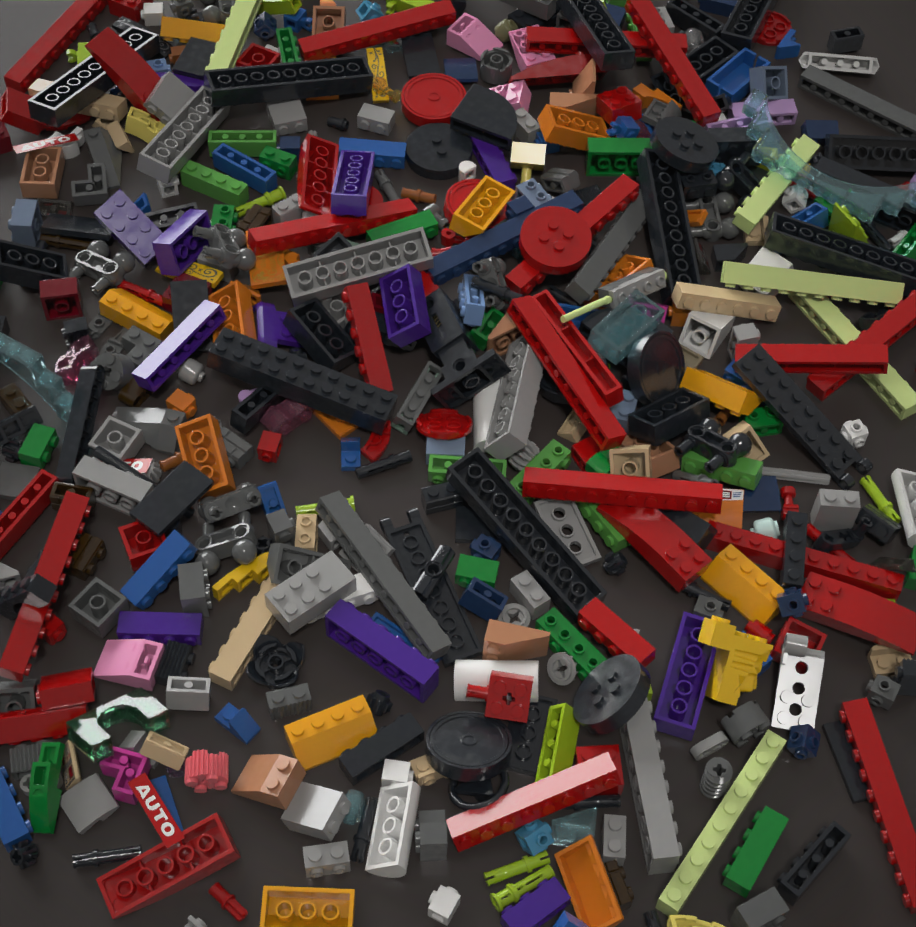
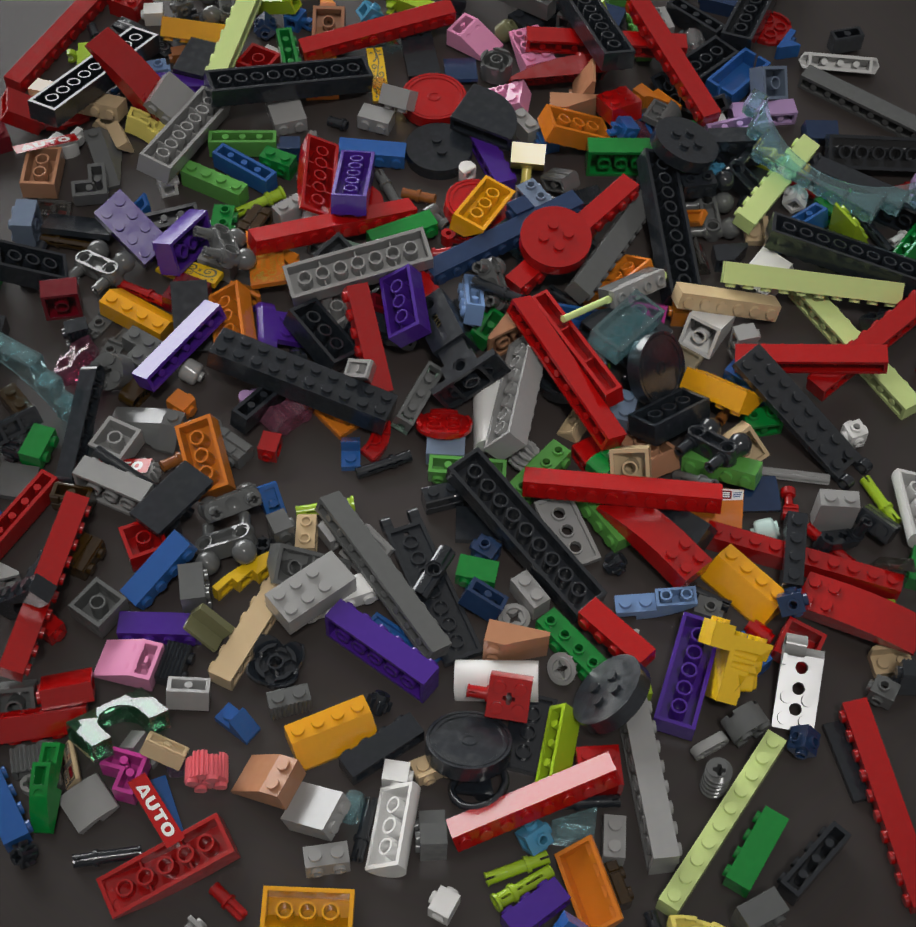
none -> olive panel [183,603,235,652]
none -> light grey slope [344,358,377,384]
none -> light grey brick [378,83,419,114]
none -> medium blue slope [614,586,698,620]

